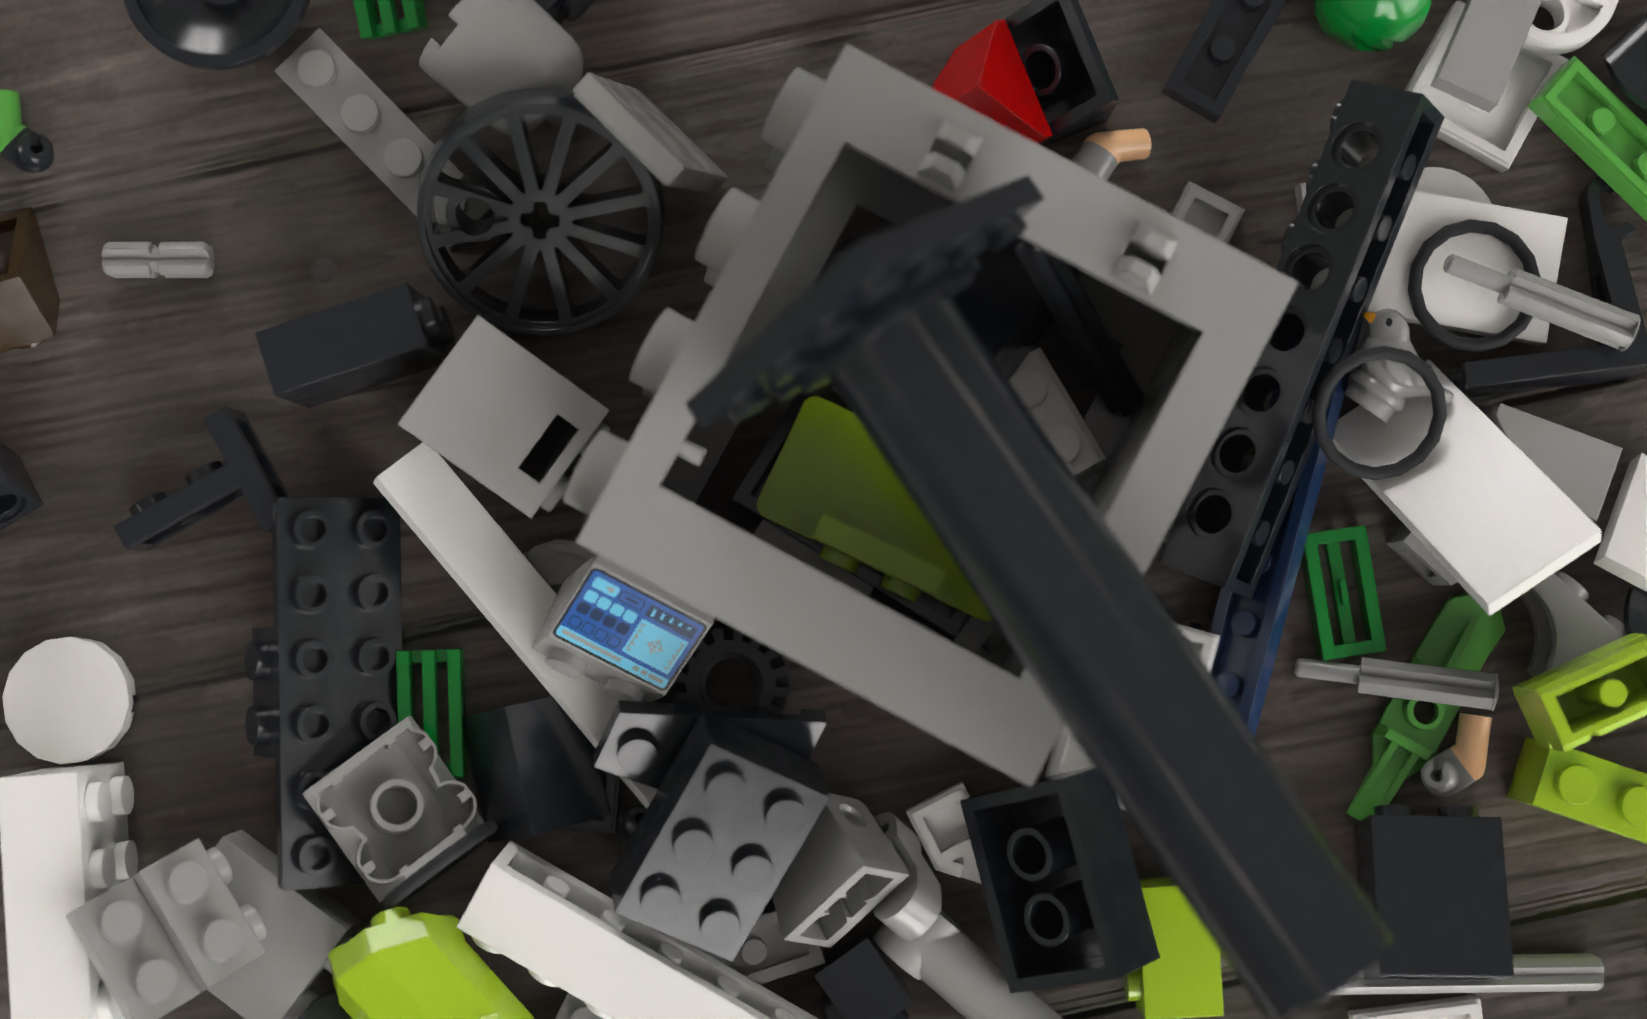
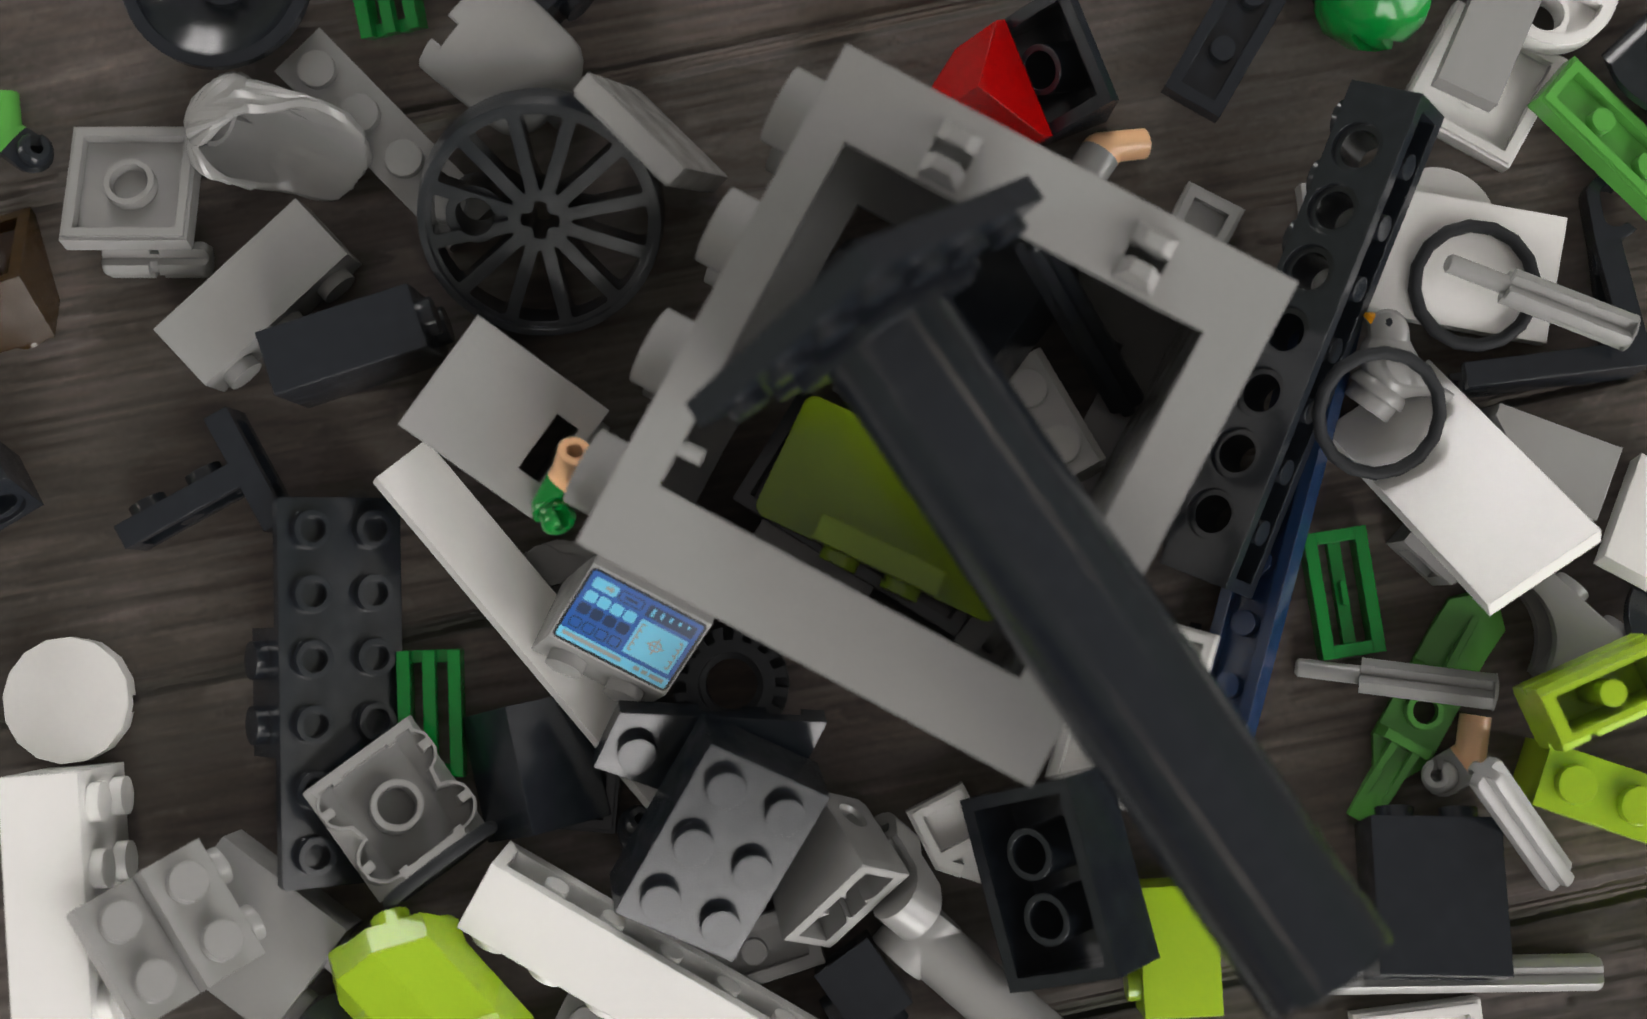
none -> light grey tile [59,127,201,250]
none -> light grey brick [153,198,362,392]
none -> light grey hair [183,71,373,201]
none -> arm [531,437,589,535]
none -> light grey axle [1468,756,1575,891]

